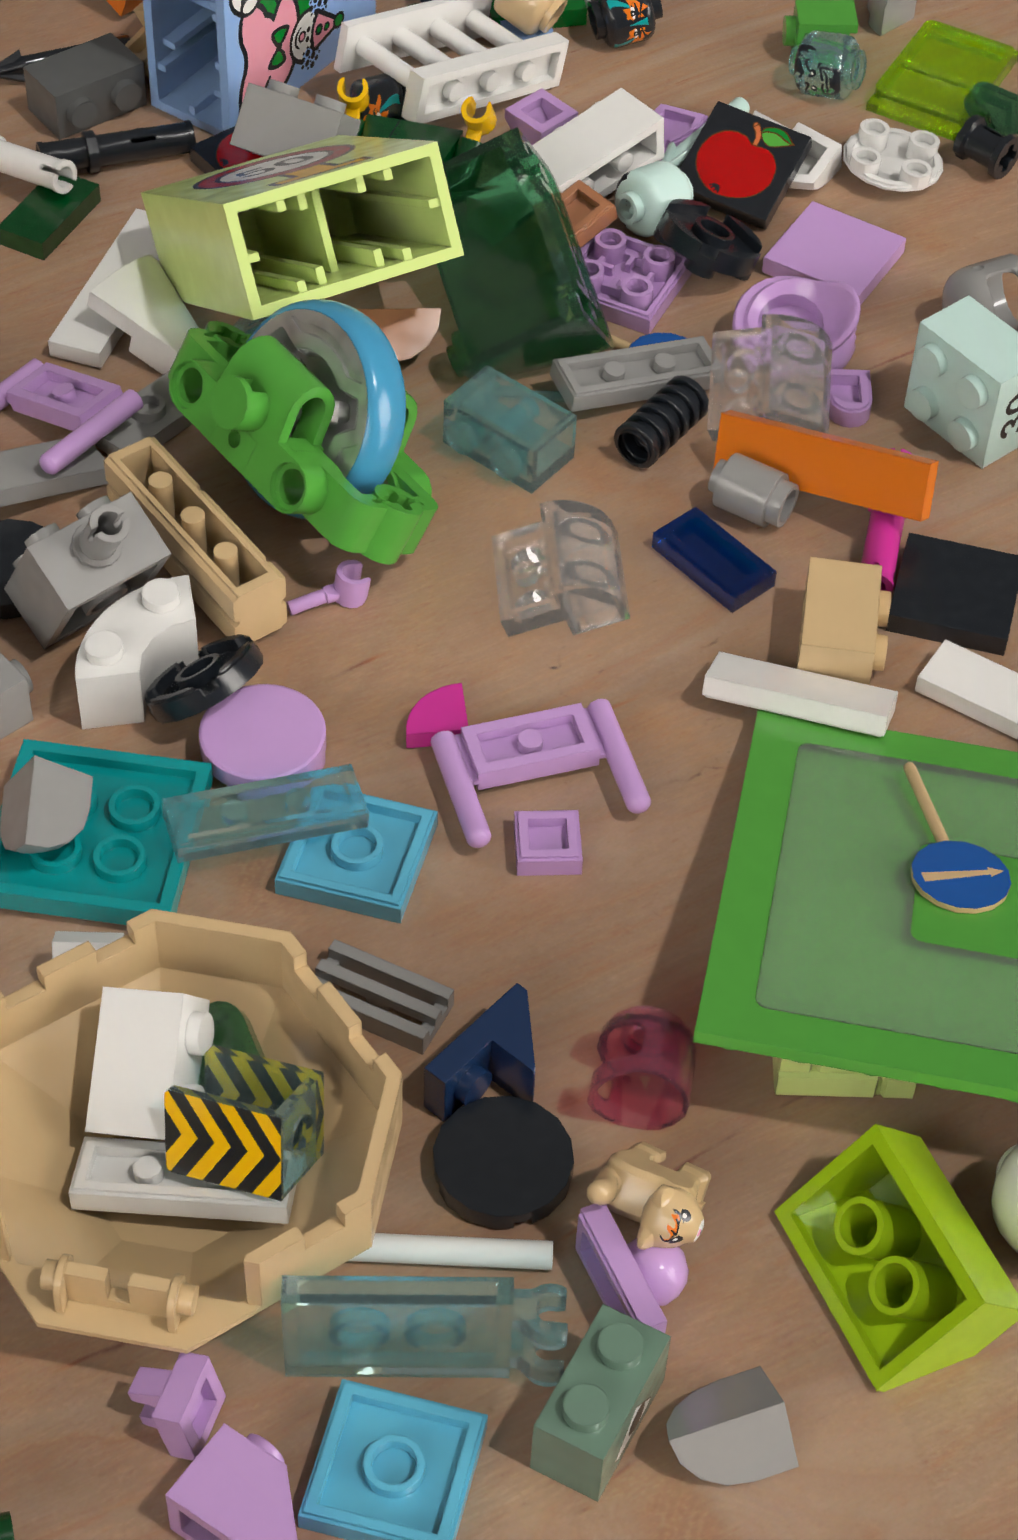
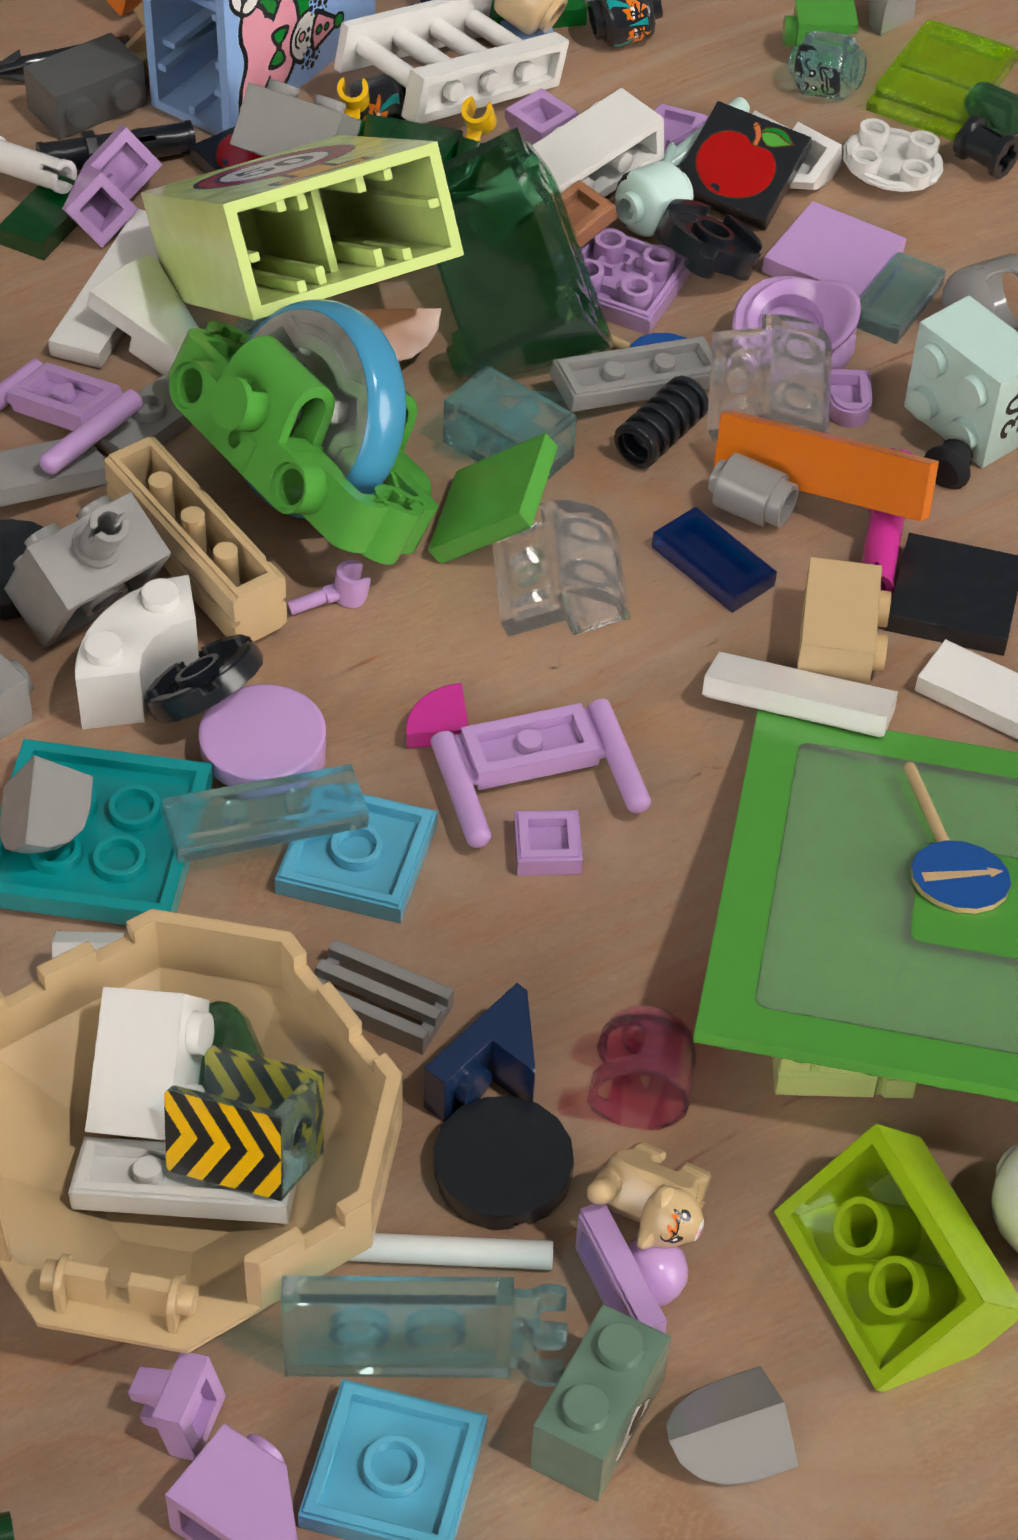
none -> lavender slope [62,125,163,248]
none -> bright green tile [428,433,558,564]
none -> clear light blue tile [857,252,946,344]
none -> black piece [924,439,973,489]

